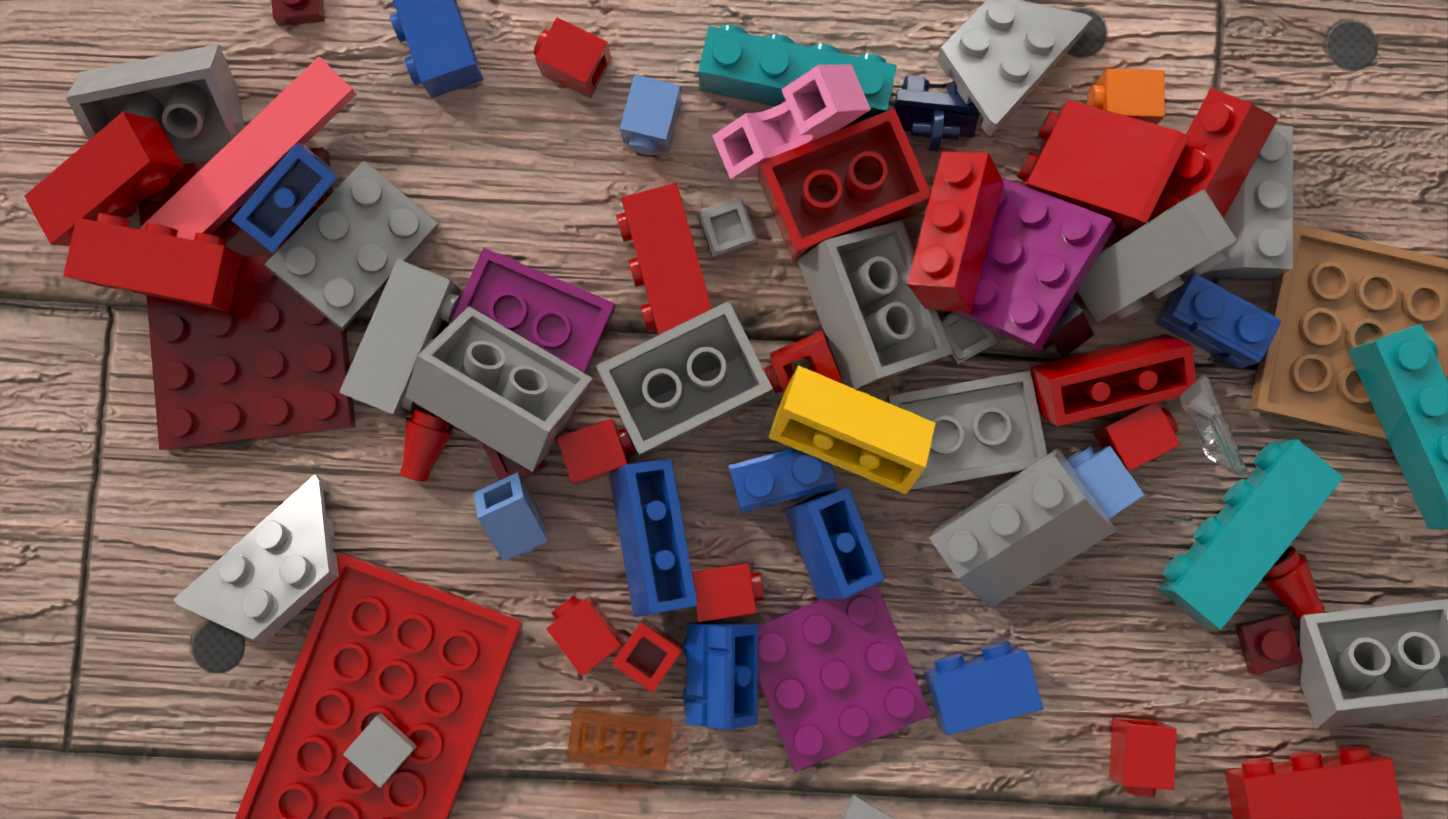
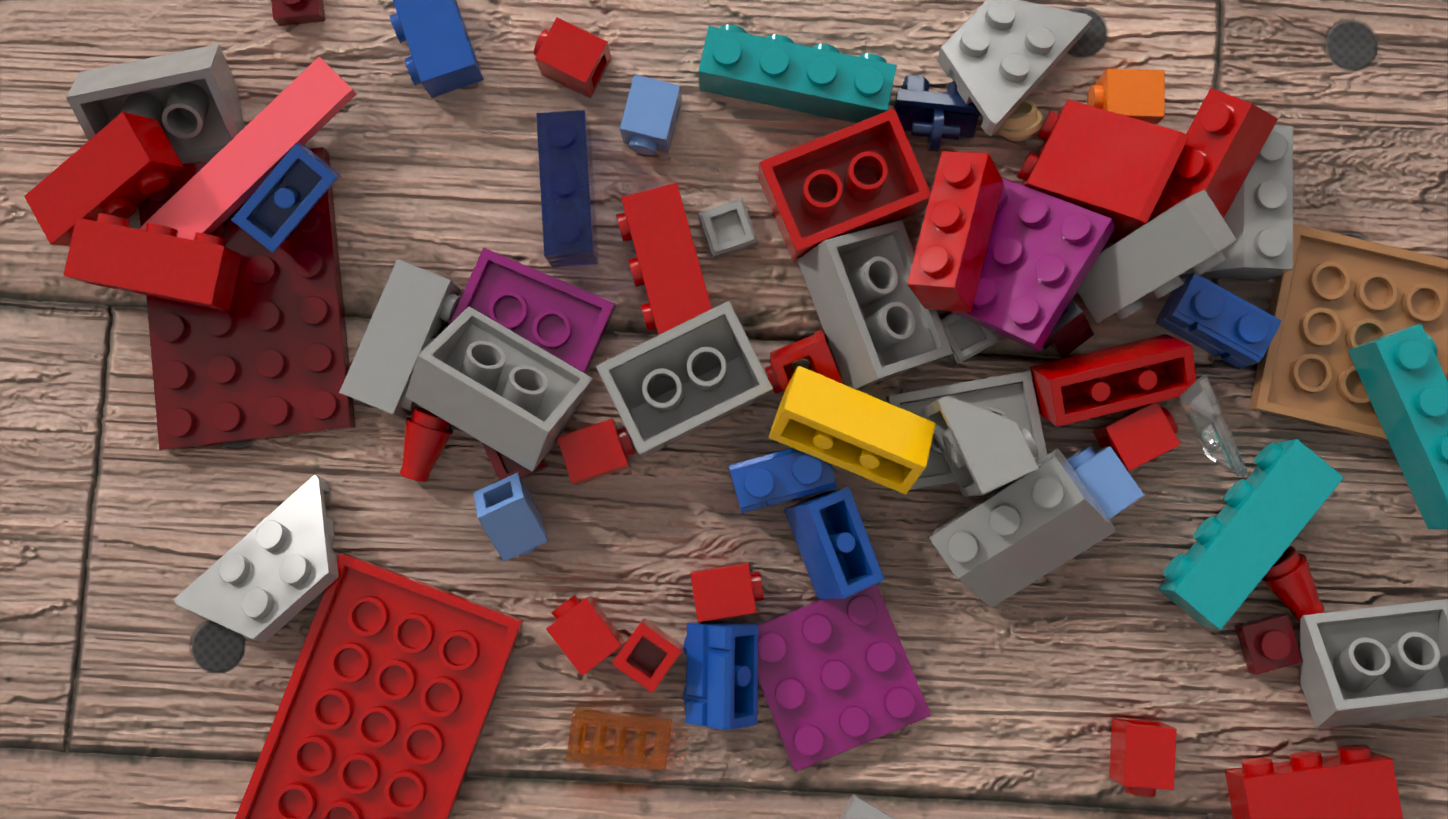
light grey plate [265,160,438,331] -> none
light grey tile [343,714,418,787] -> none
blue brick [609,458,698,617] -> none
bright pink arch [712,65,871,179] -> none
blue brick [924,641,1043,736] -> none
none -> clear blue brick [536,110,599,267]
none -> light grey slope [922,396,1039,497]
none -> tan plate [996,100,1043,141]

